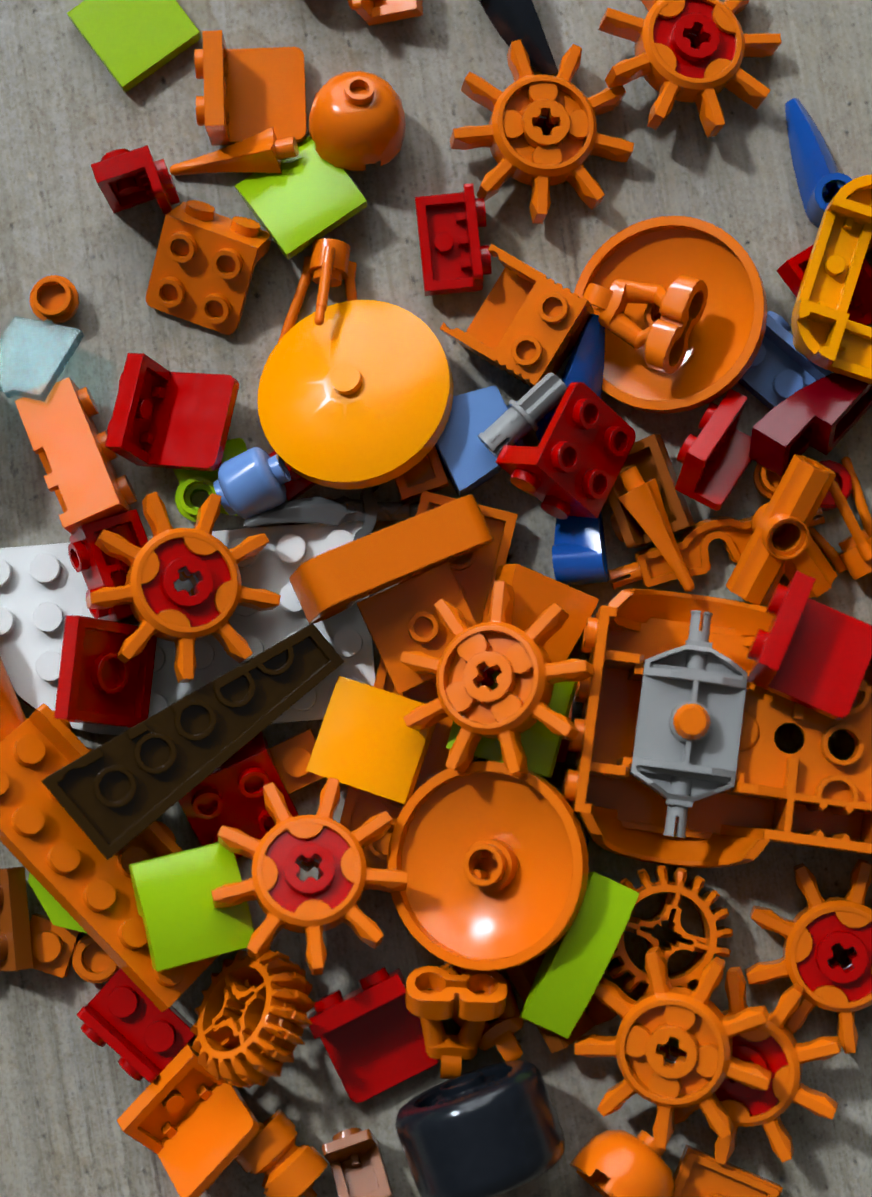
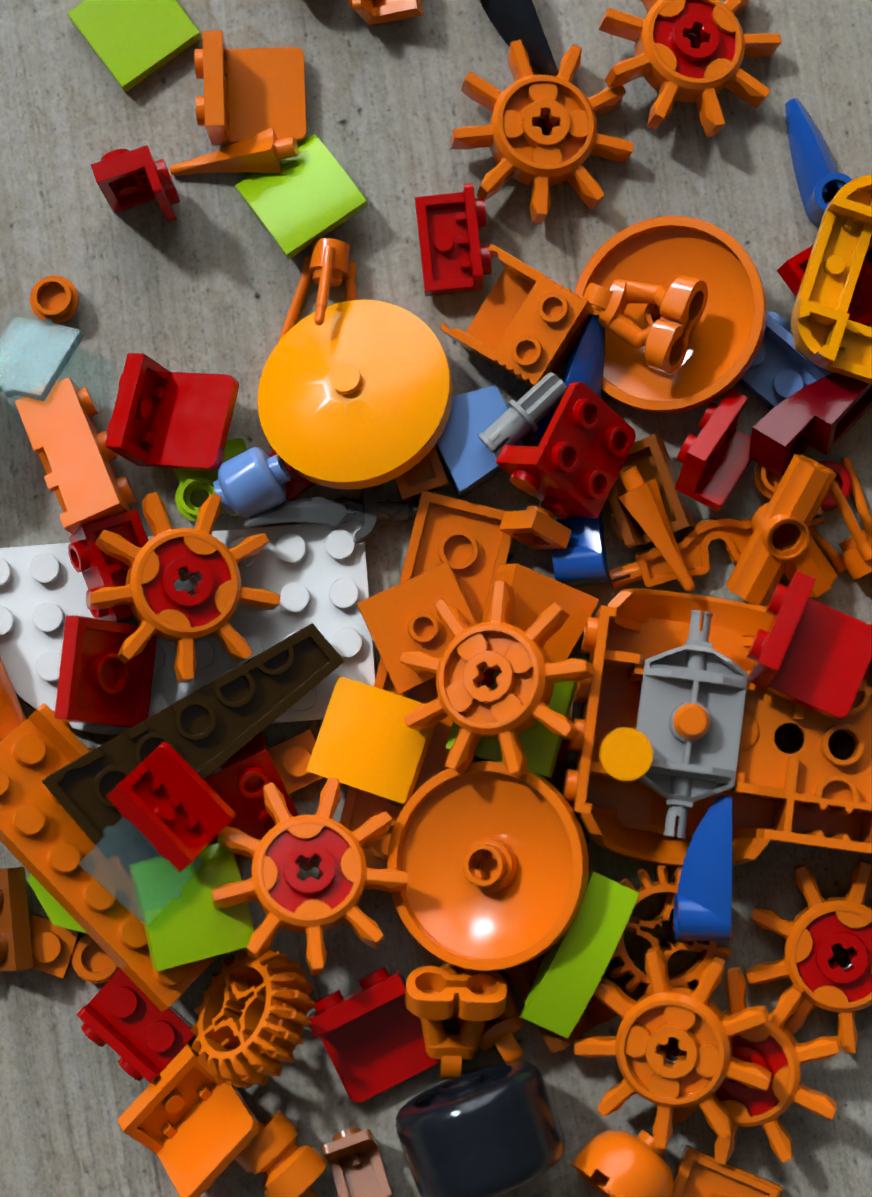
orange bracket [145,200,272,335] -> none
orange beam [289,494,494,625] -> none
orange cylinder [309,71,406,171] -> none
none -> clear light blue piece [78,817,205,926]
none -> red bracket [106,742,236,872]
none -> orange plate [499,506,572,550]
none -> light orange tile [599,727,653,781]
none -> blue piece [673,795,732,941]

